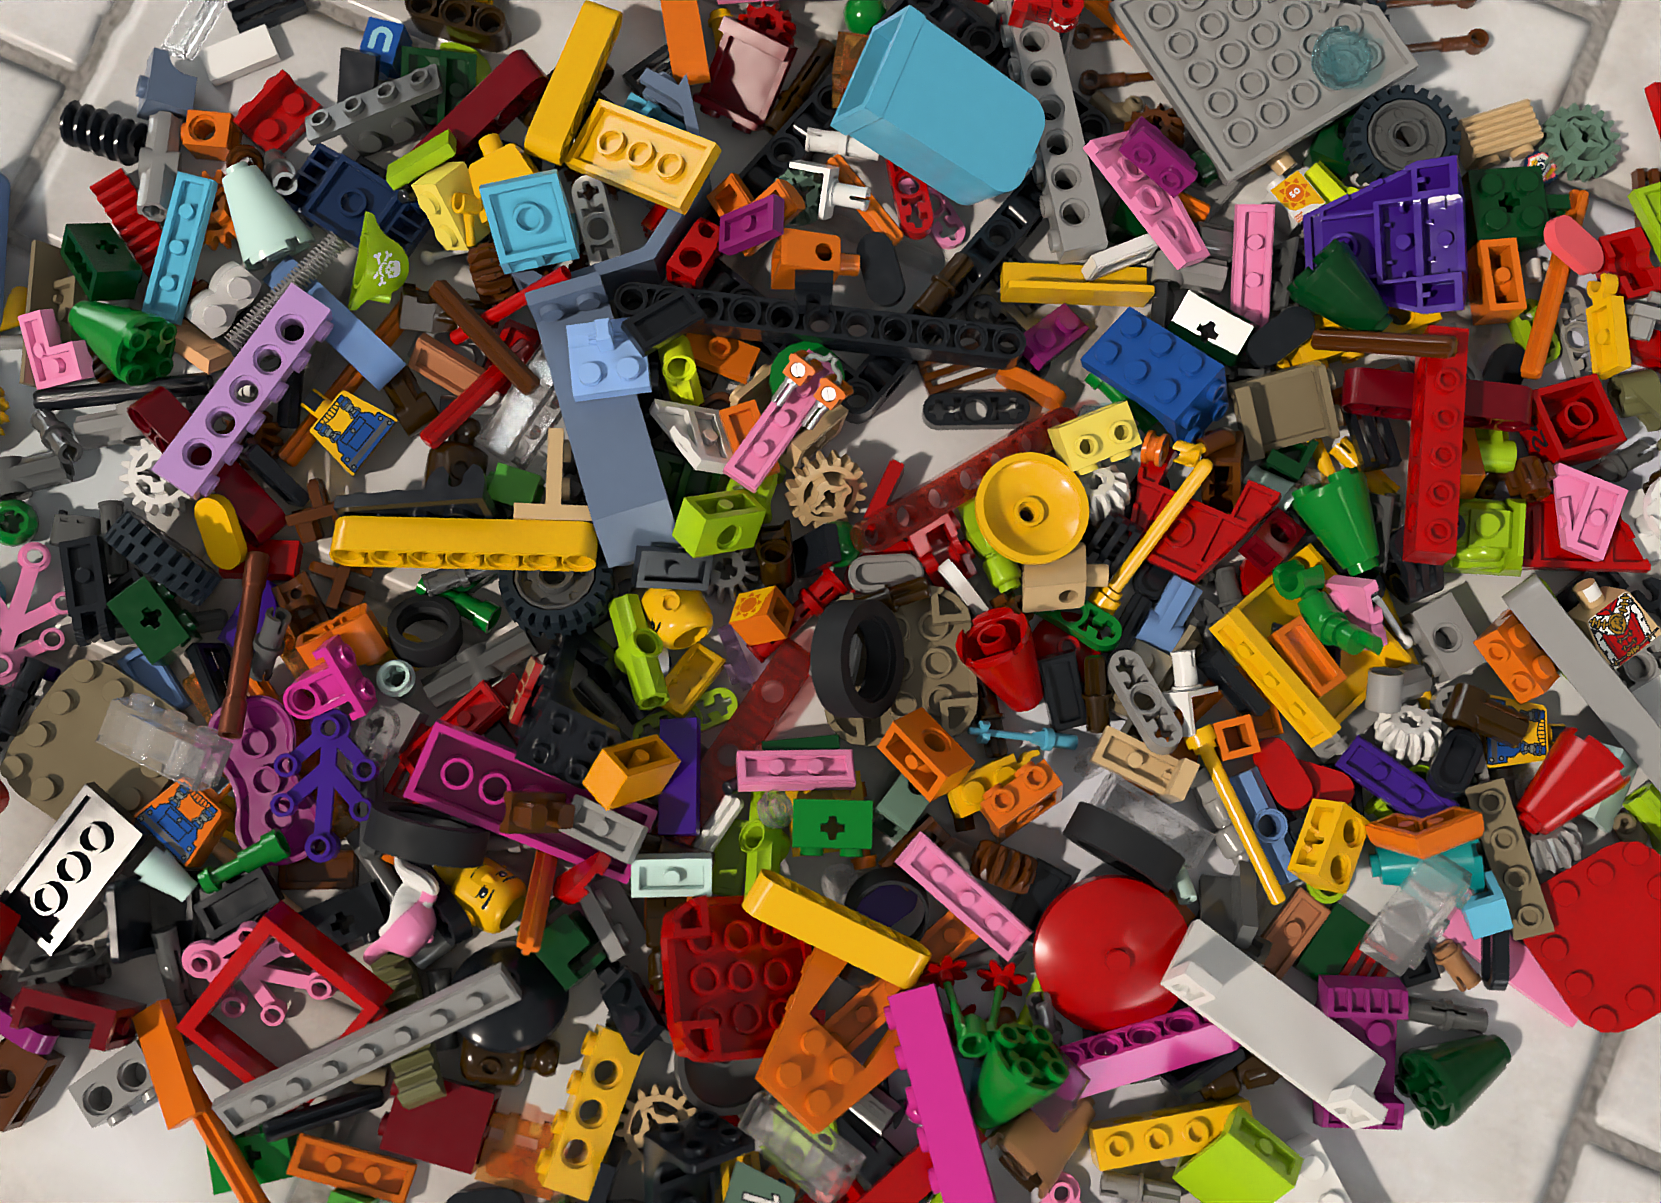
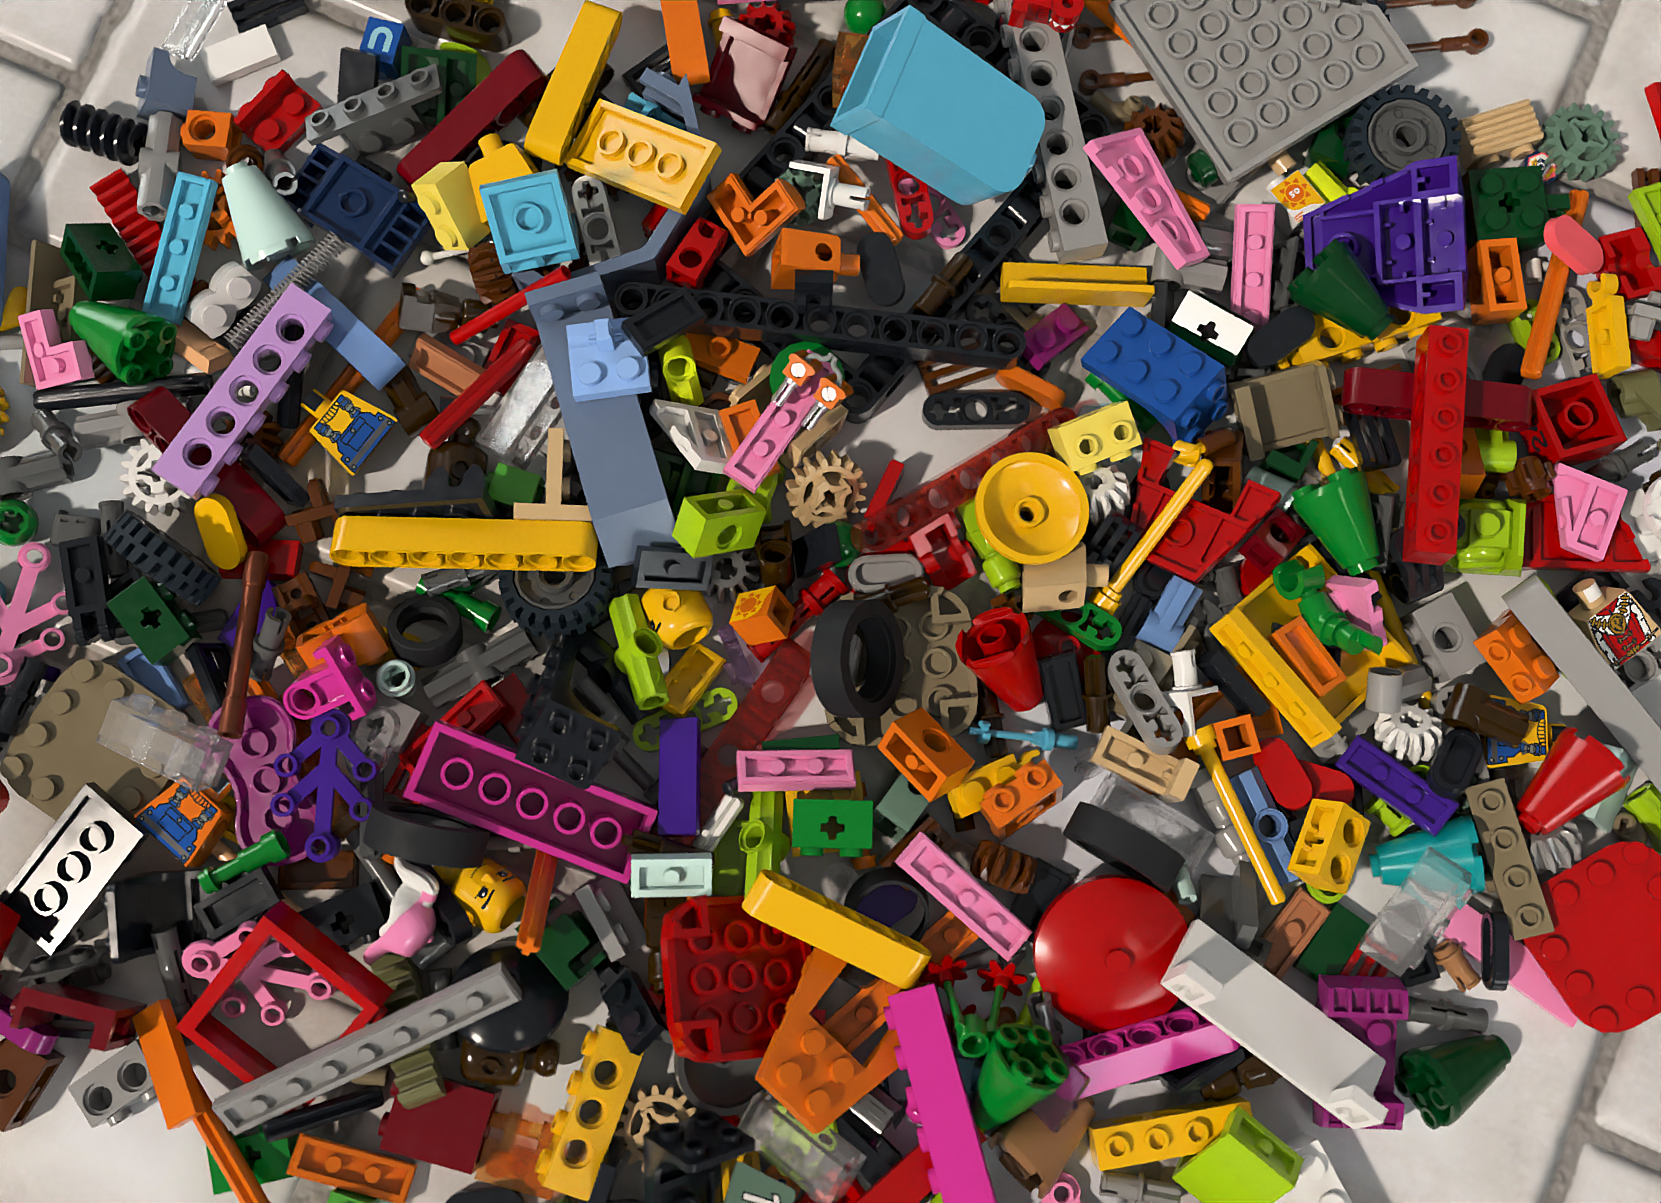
light aqua cone [134,847,198,902] -> none
lime hat [348,211,409,311] -> none
lime tile [386,129,456,190] -> none
reddish brown axle [428,279,541,396] -> none
yellow hand [451,192,482,246] -> none
reddish brown hips [499,791,575,834] -> none
red piece [506,655,543,725] -> none
red tile [553,851,611,905] -> none
light grey plate [559,794,649,865] -> none
light orange brick [582,734,681,811] -> none
magenta plate [719,194,784,256] -> none
clear plate [757,789,793,829] -> none
white tile [938,559,989,617] -> none
white tile [1081,233,1159,282] -> none
magenta bracket [1118,116,1198,198] -> none
orange bush [1140,430,1170,467] -> none
clear light blue hair [1311,25,1373,90] -> none
reddish brown axle [1311,329,1458,359] -> none
white hinge [1356,569,1413,650] -> none
orange brick [1365,806,1484,860] -> none
medium azure panel [1458,870,1514,940] -> none

